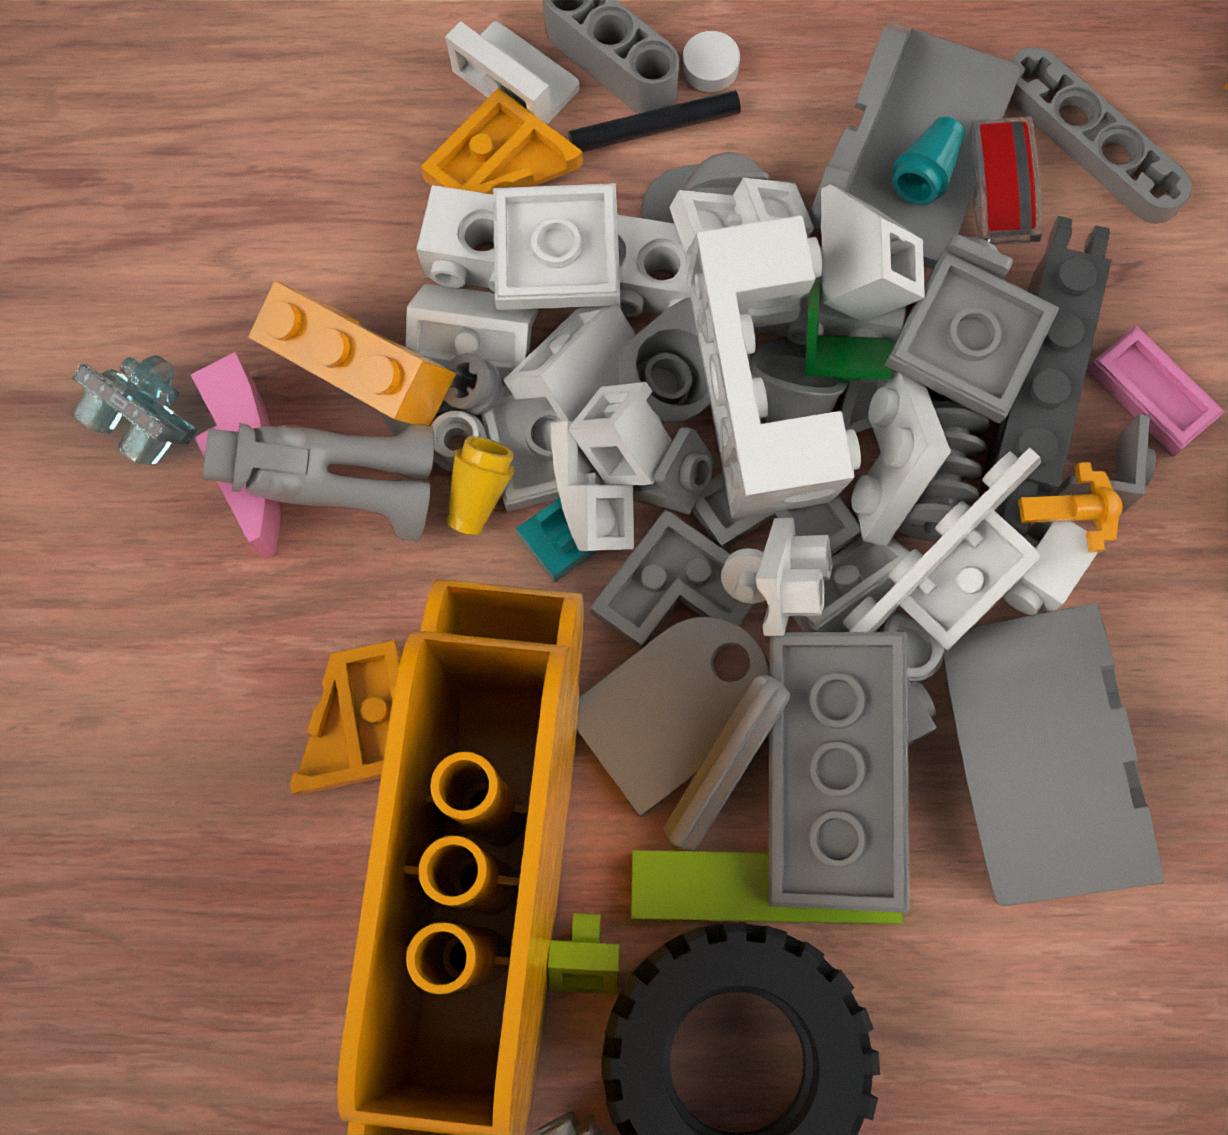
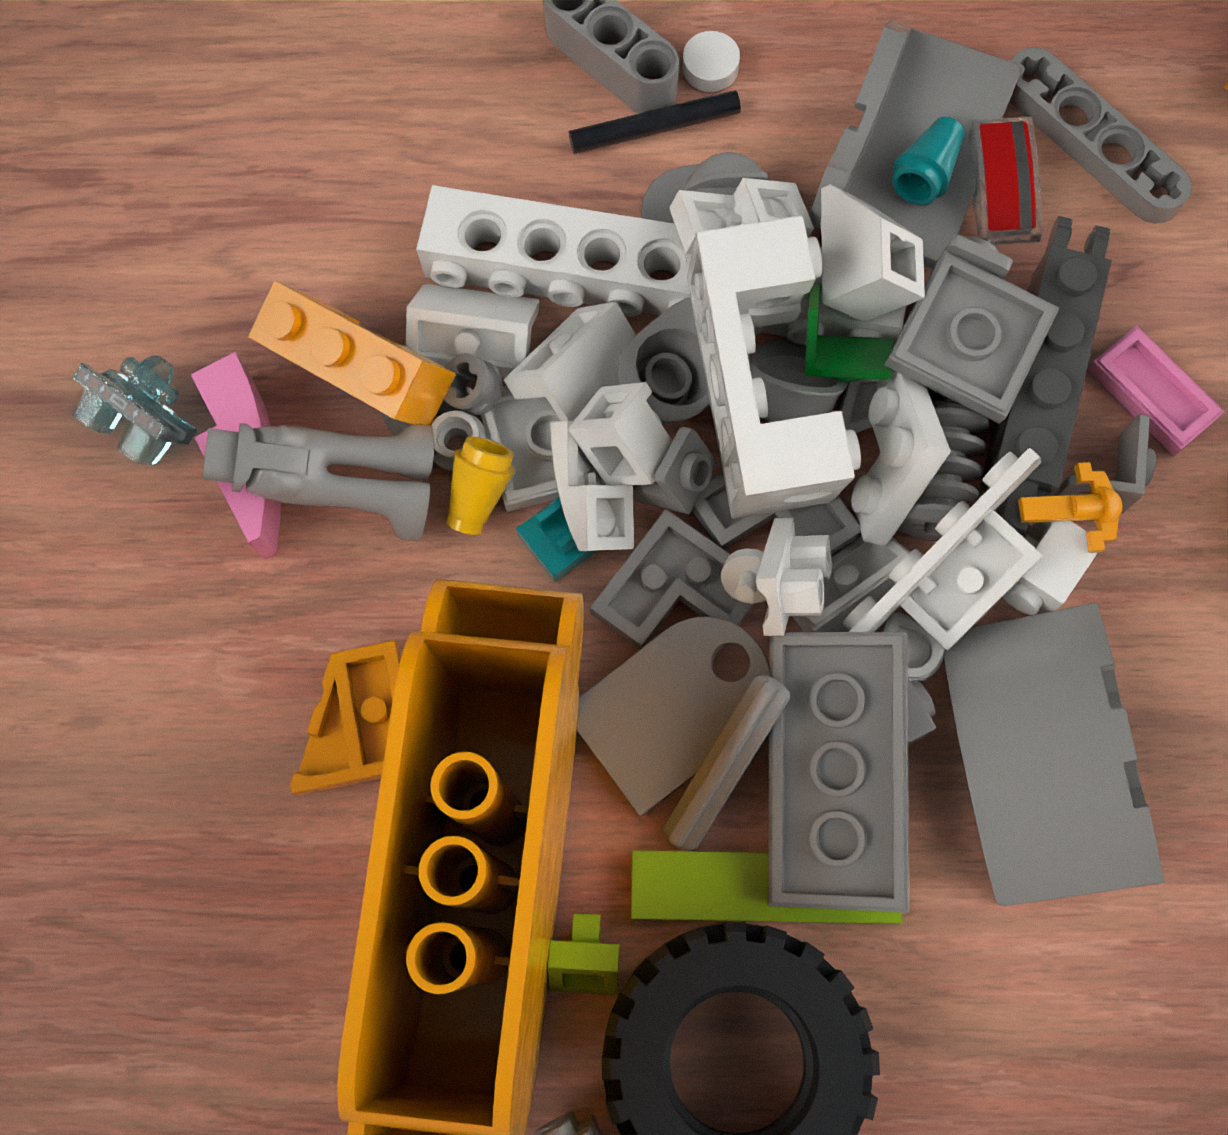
light orange wing [420,88,583,195] -> none
white panel [445,21,580,124] -> none
white tile [493,183,621,310] -> none

